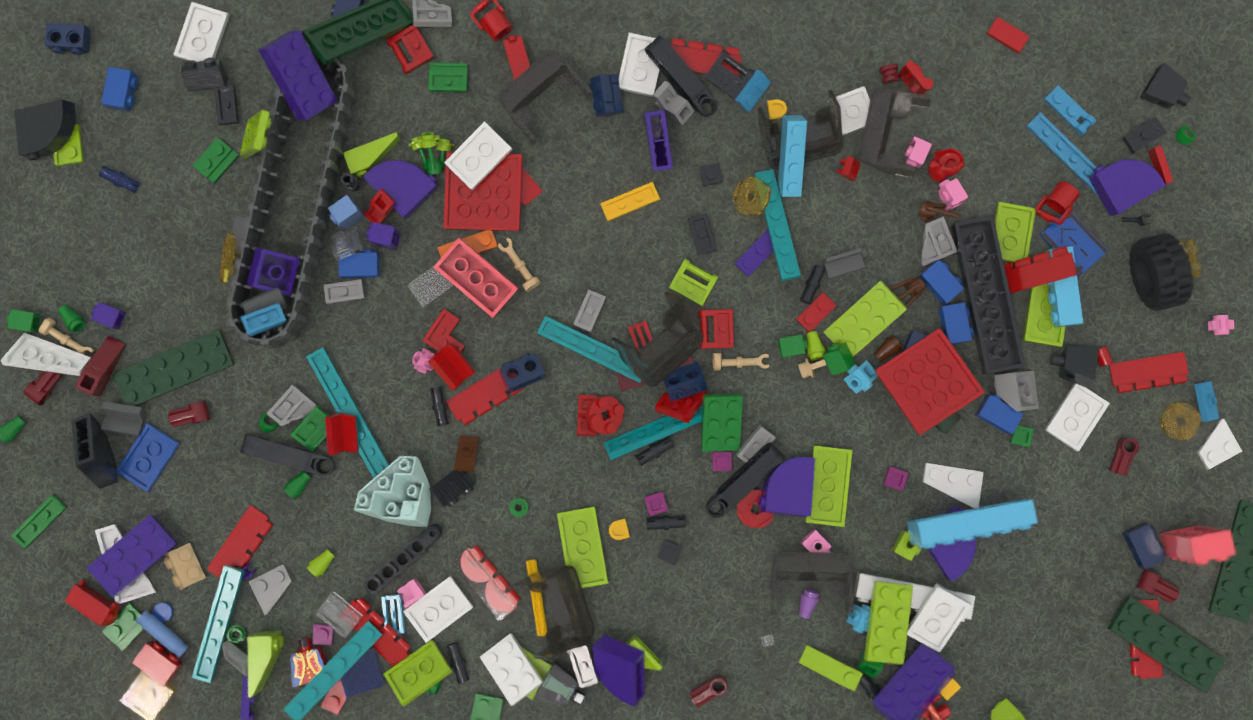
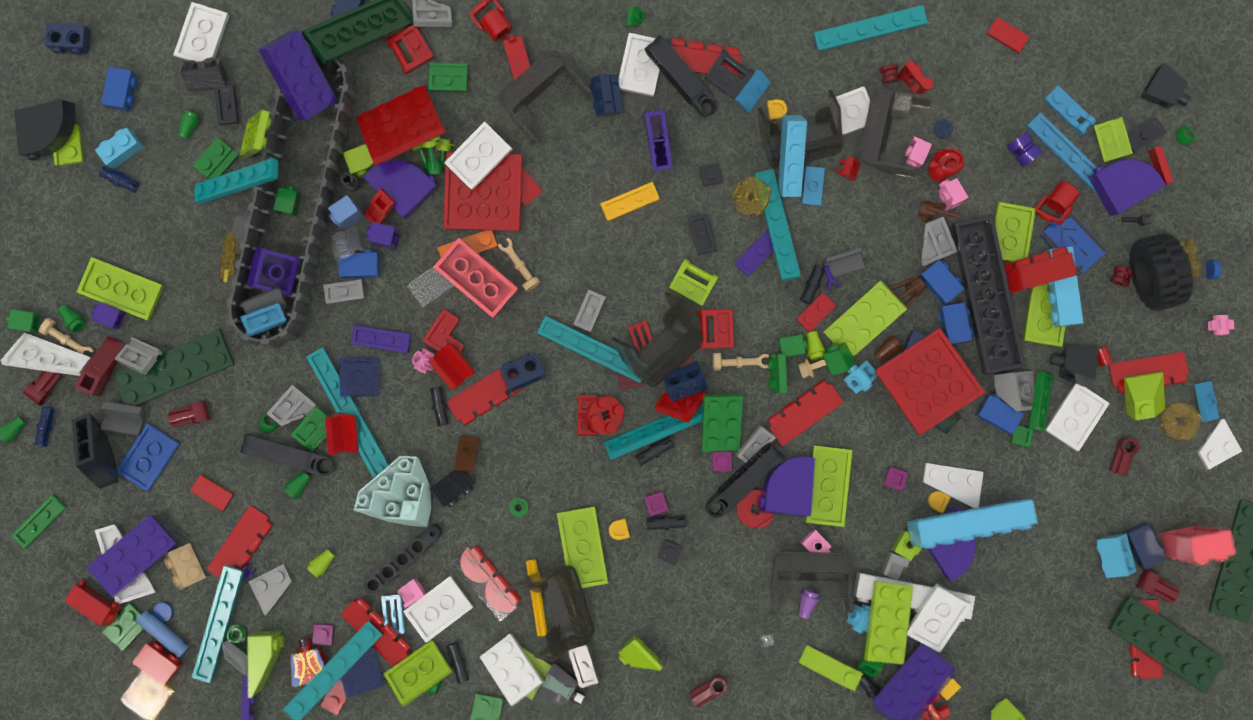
clear plate [316,591,363,638] -> none
dark purple brick [592,635,645,707] -> none
light grey brick [653,81,695,125] -> none
none -> clear blue pin [34,407,55,447]
none -> lime plate [77,257,164,321]
none -> medium azure brick [95,128,144,169]
none -> light grey plate [115,337,163,375]
none -> green cone [178,109,200,139]
none -> red tile [190,475,234,511]
none -> teal plate [194,158,278,204]
none -> green brick [273,186,301,216]
none -> clear blue tile [339,358,379,397]
none -> dark purple plate [351,325,411,353]
none -> red plate [356,85,445,165]
none -> green plate [626,6,644,27]
none -> green plate [767,354,787,393]
none -> red windscreen [767,380,844,446]
none -> dark azure plate [802,166,825,206]
none -> teal plate [813,5,928,52]
none -> dark purple hand [824,265,839,291]
none -> light grey panel [880,552,910,580]
none -> yellow tile [928,491,951,514]
none -> clear blue tile [933,119,953,139]
none -> dark purple wheel [1006,131,1043,167]
none -> green tile [1029,372,1053,432]
none -> lime plate [1094,117,1133,163]
none -> medium azure brick [1097,533,1136,578]
none -> dark red wheel [1109,266,1134,287]
none -> lime slope [1124,371,1165,420]
none -> blue tile [1206,260,1222,279]

